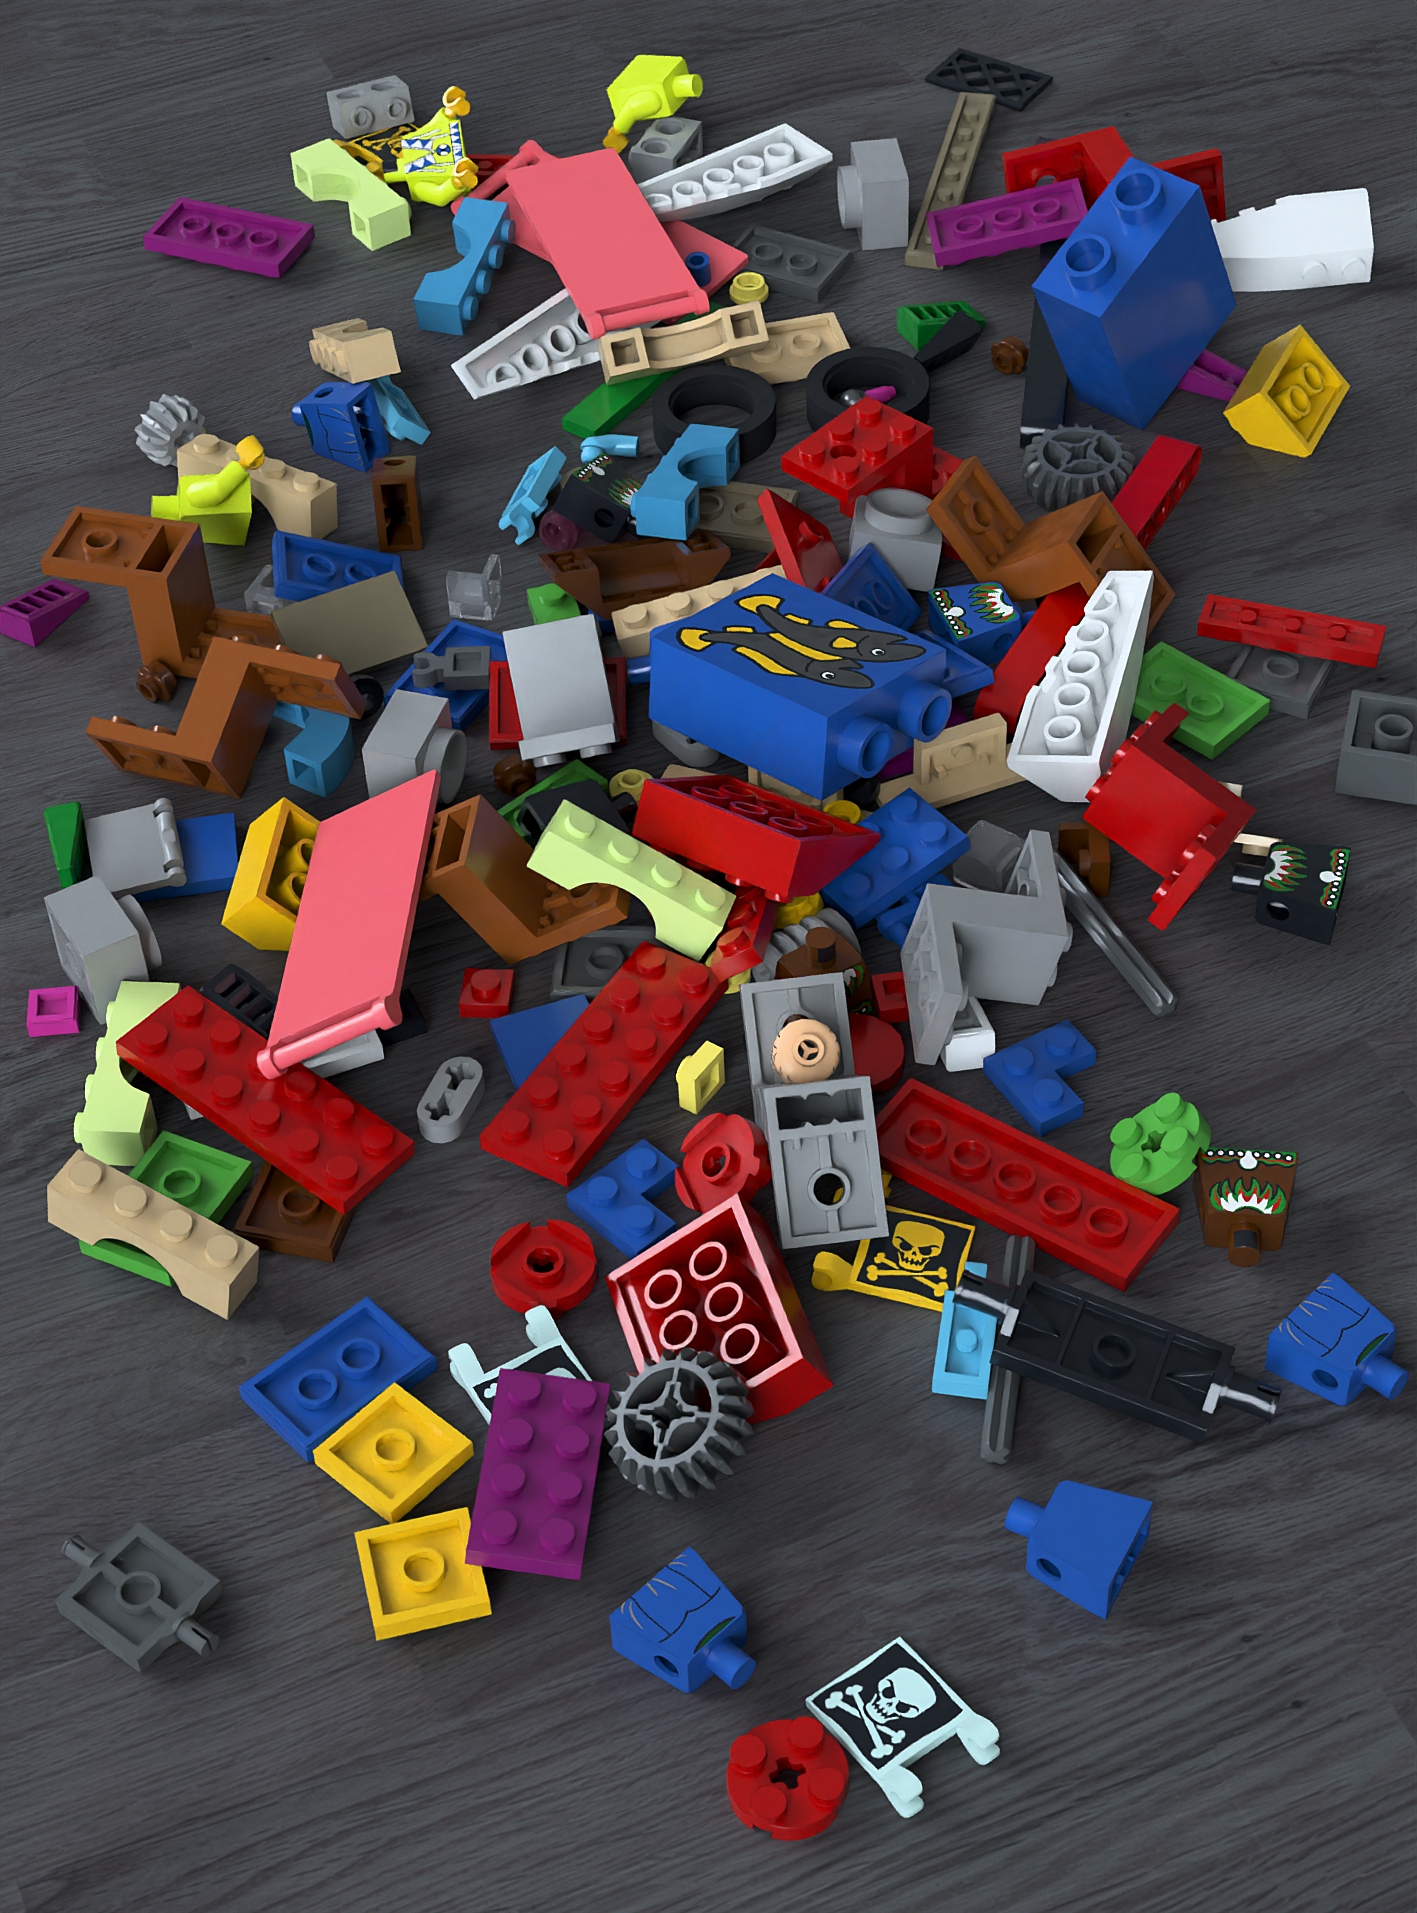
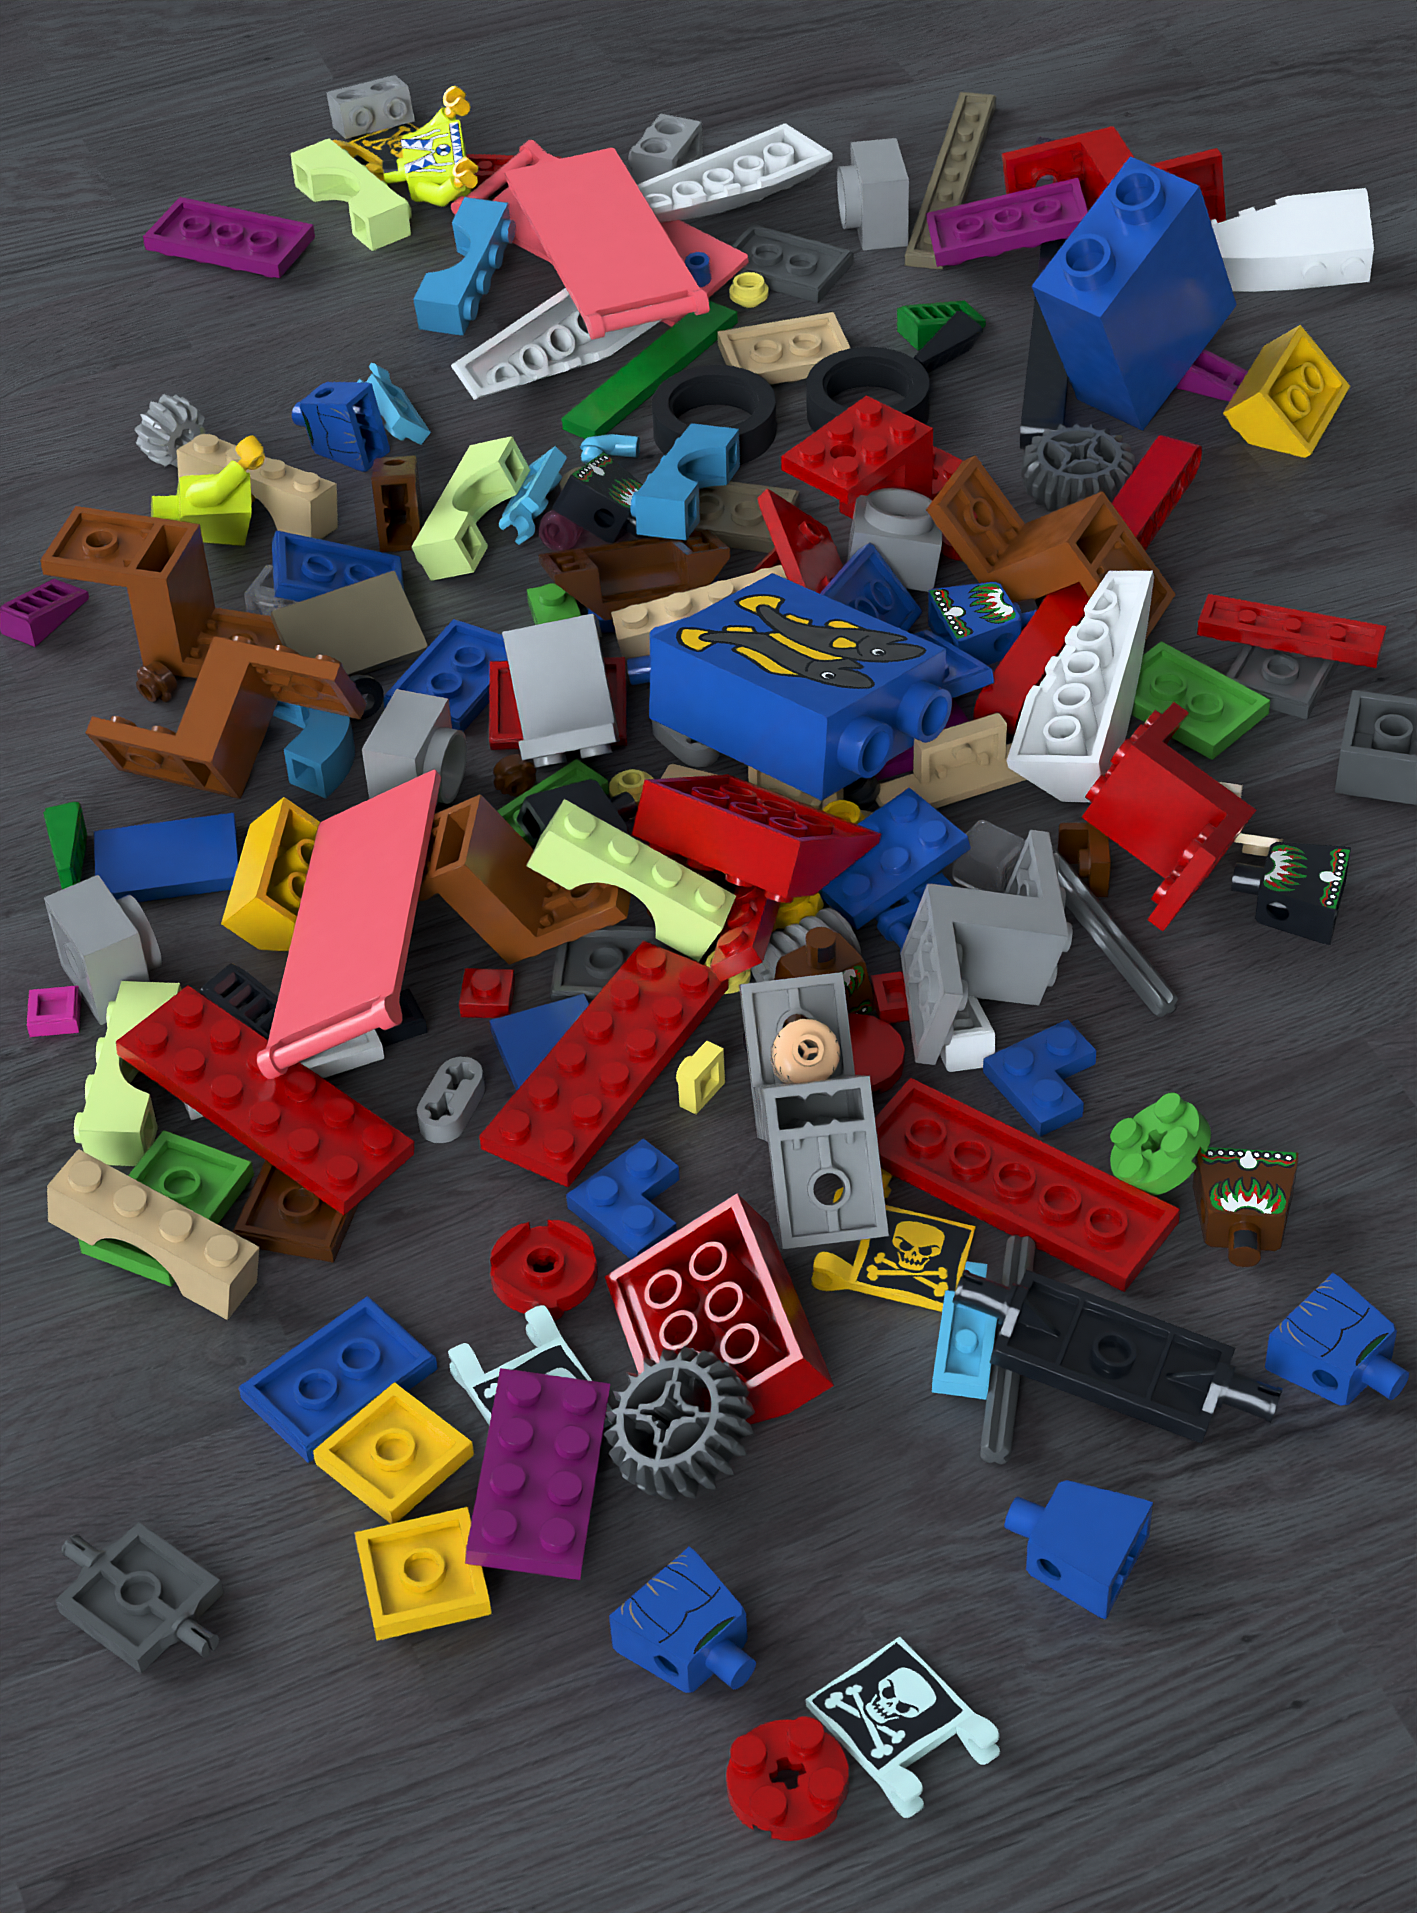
light grey piece [84,798,187,899] -> none
tan arch [309,318,401,384] -> none
dark grey plate [412,646,492,691] -> none
clear panel [446,554,504,621] -> none
tan arch [597,300,769,385] -> none
neon yellow torso [603,55,703,154] -> none
red plate [674,1113,772,1214] -> none
piece [839,386,896,407] -> none
black window [925,48,1053,111] -> none
reddish brown plate [991,336,1029,374] -> none
none -> yellowish green arch [411,436,530,581]

